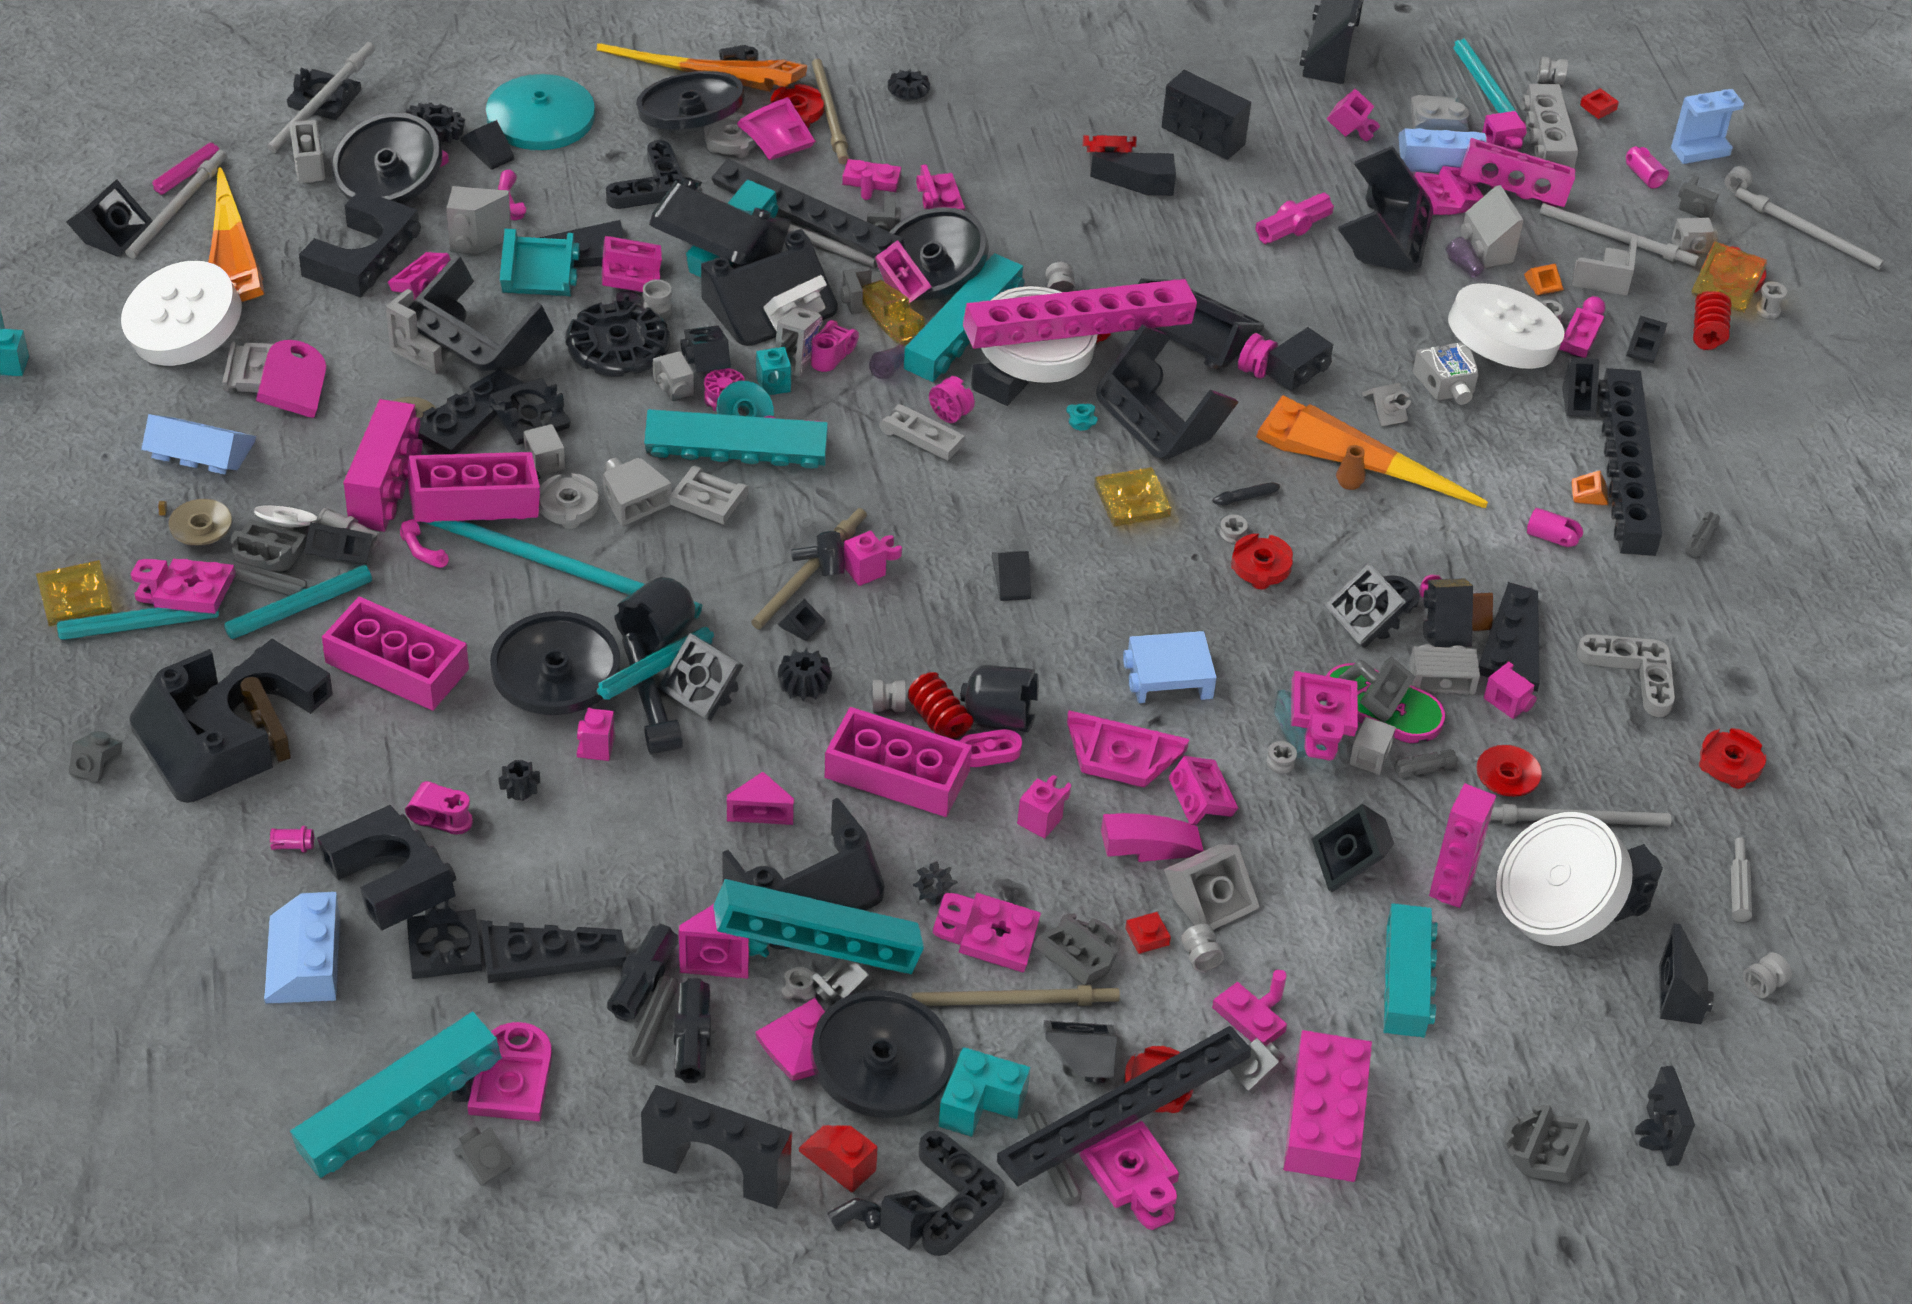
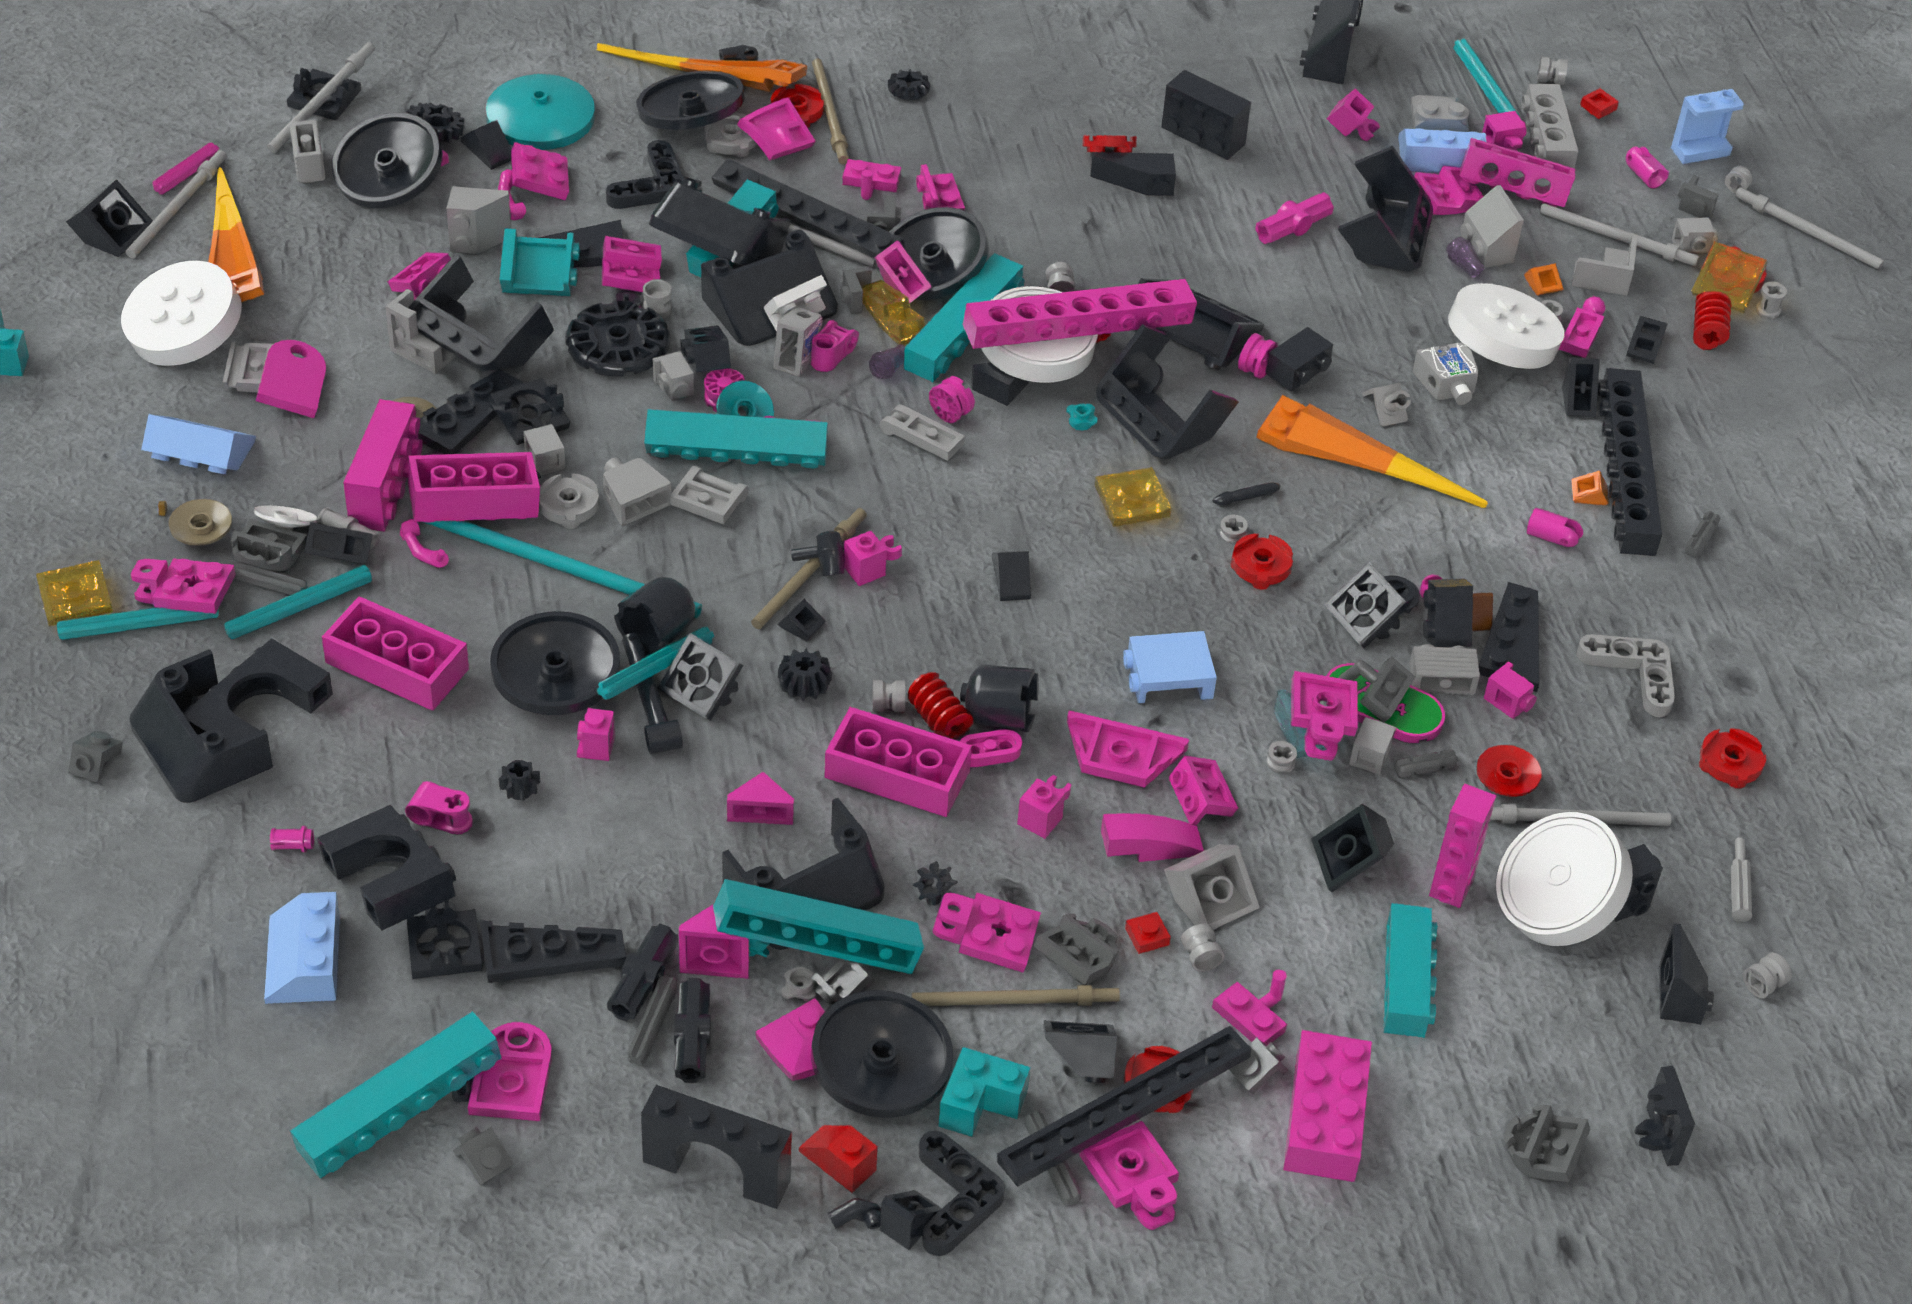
dark brown plate [240,677,291,763] -> none
black arch [299,189,421,298] -> none
teal brick [756,347,791,395] -> none
dark orange cone [1336,445,1366,490] -> none
none -> dark pink plate [511,143,569,200]

